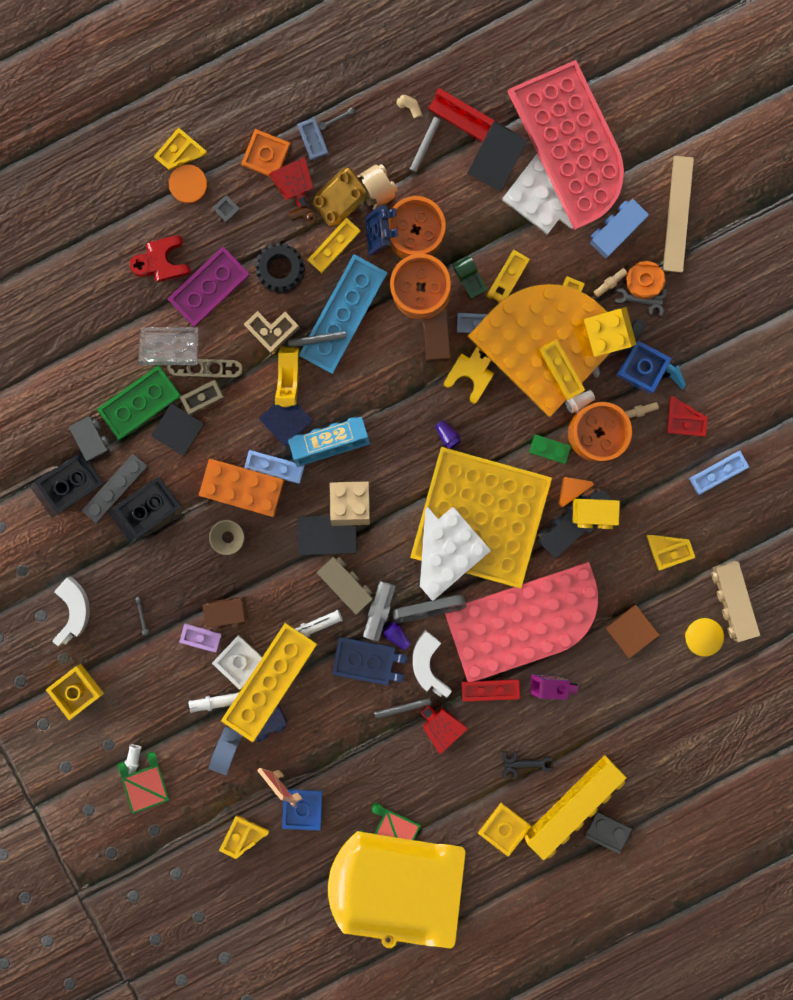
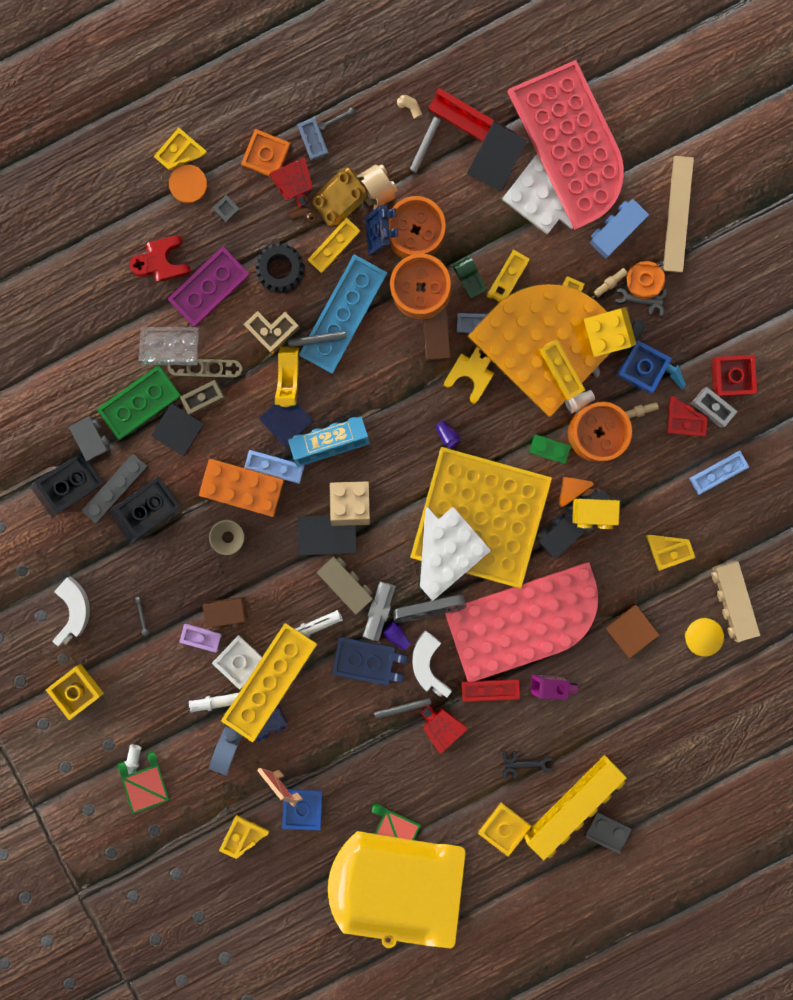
none -> light grey brick [691,387,737,428]
none -> red brick [711,355,757,397]

